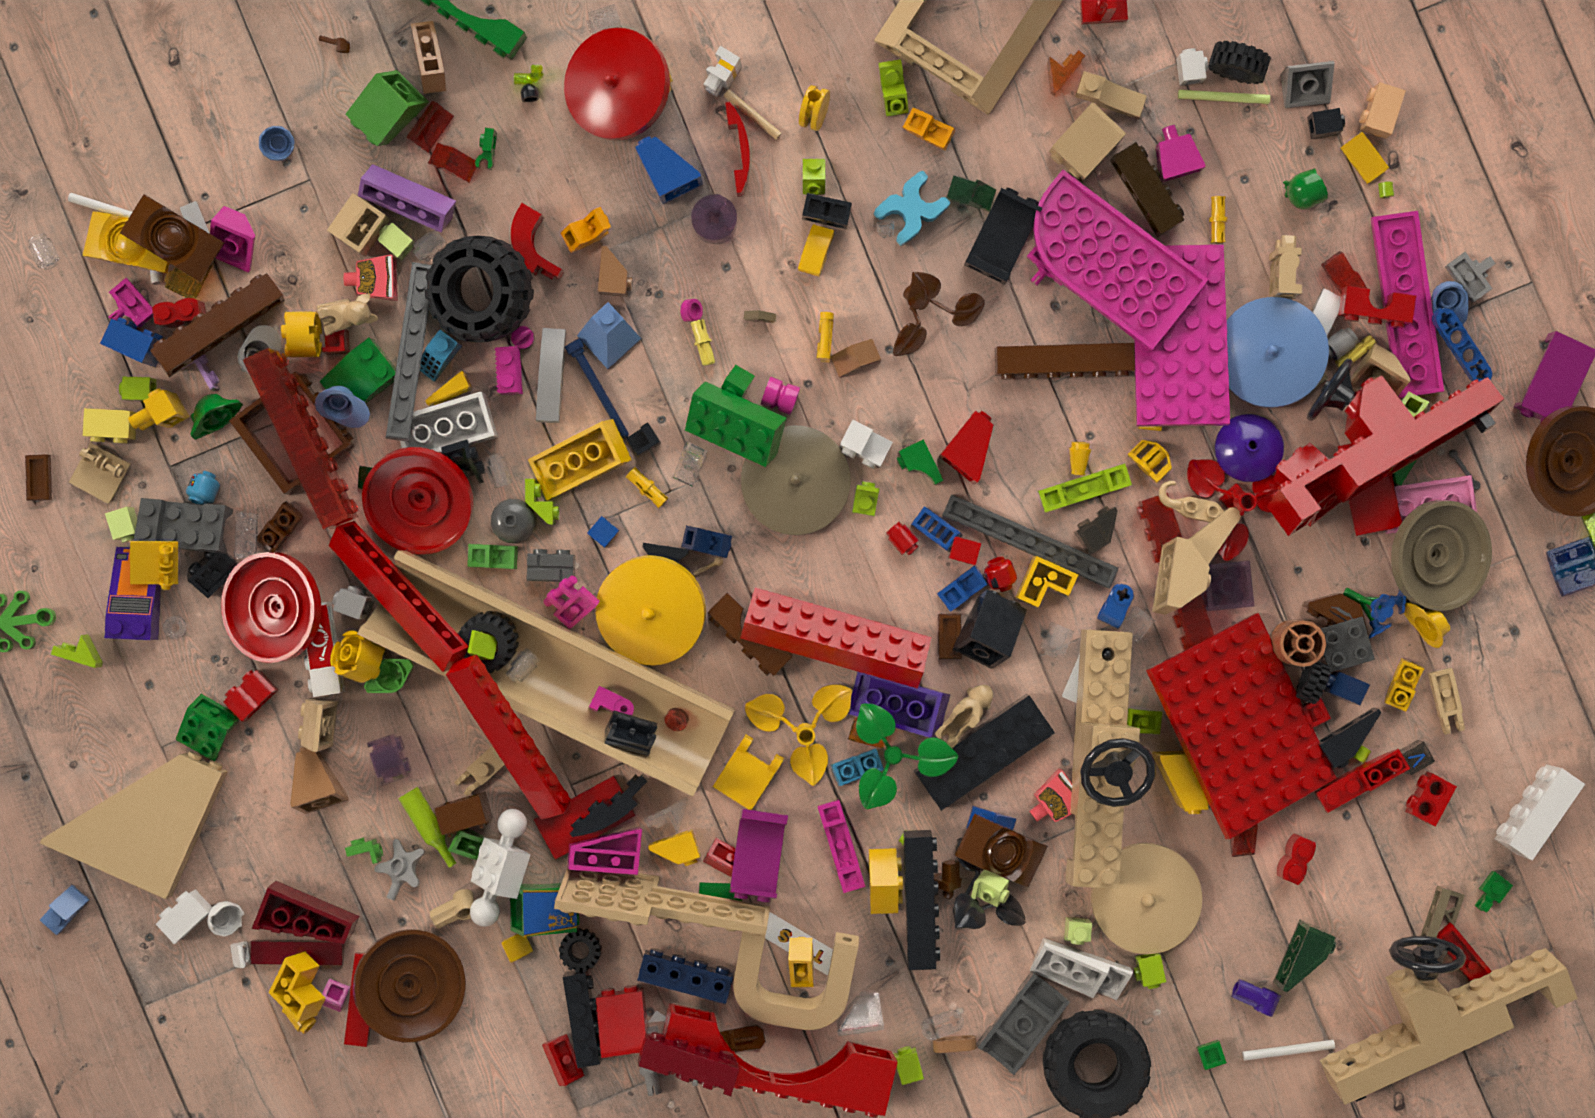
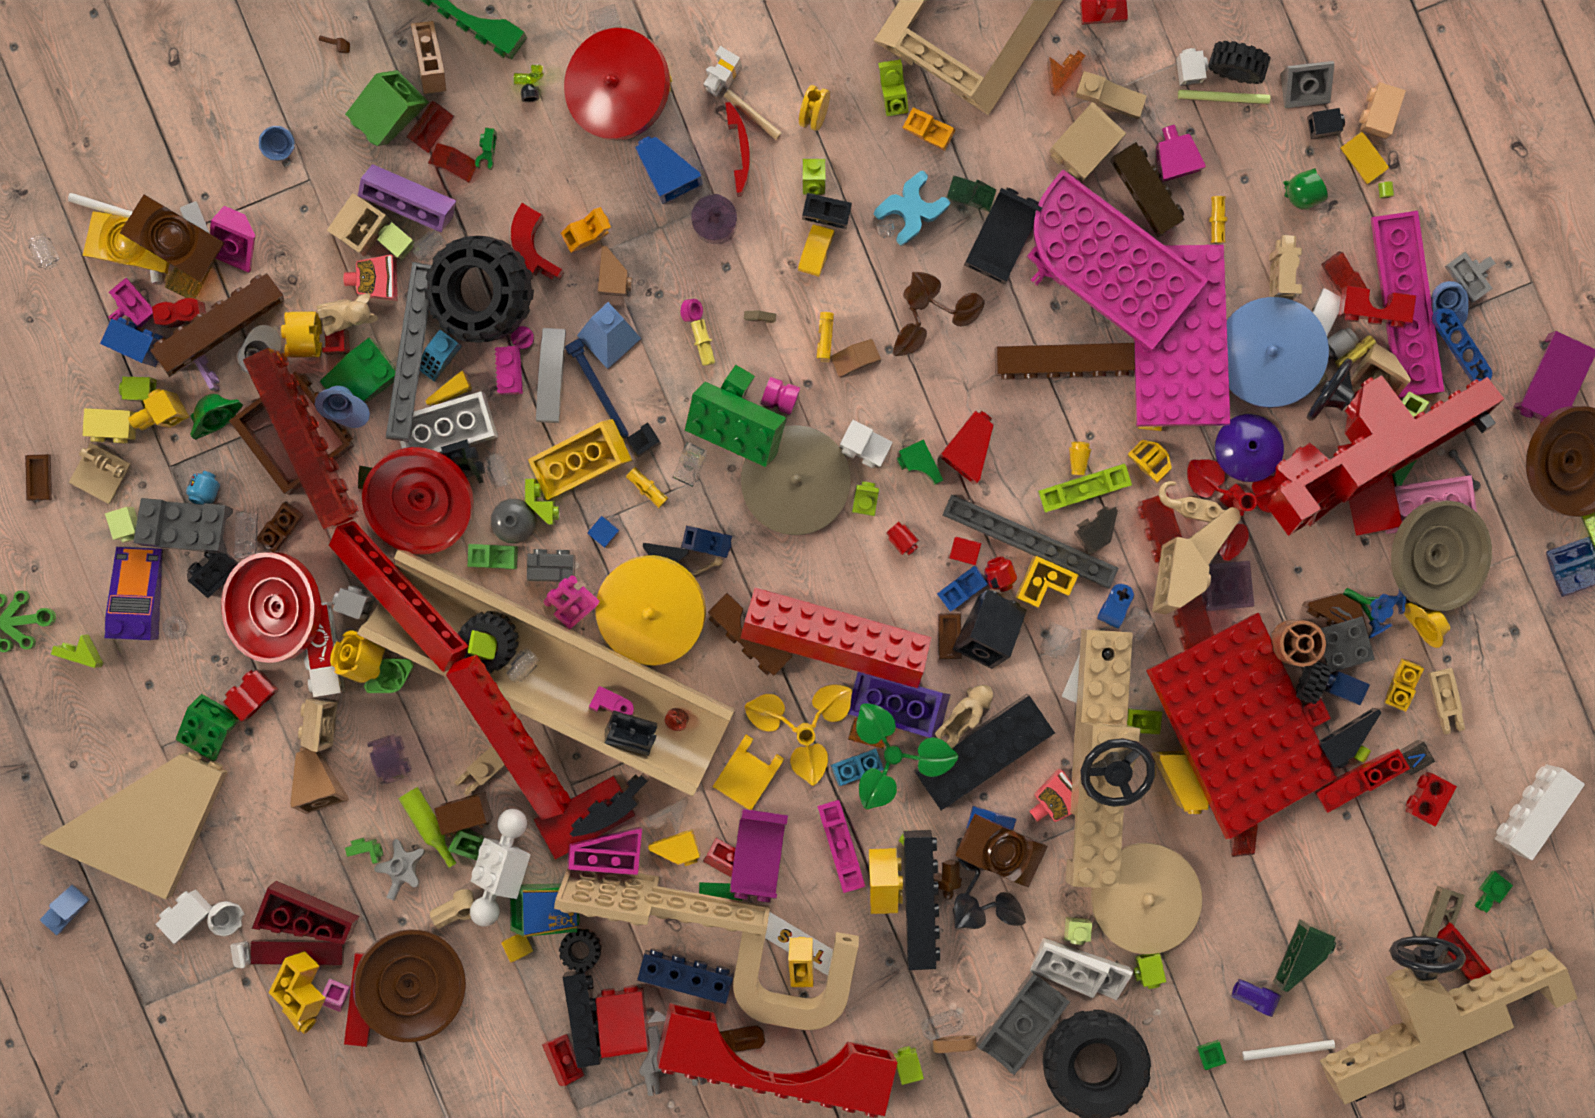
yellow hinge [130,541,178,590] -> none
dark red wedge [638,1032,739,1097] -> none
clear slope [837,991,884,1036] -> none
blue slope [911,506,963,553] -> none
yellowish green brick [971,870,1010,907] -> none
red brick [1277,833,1316,885] -> none

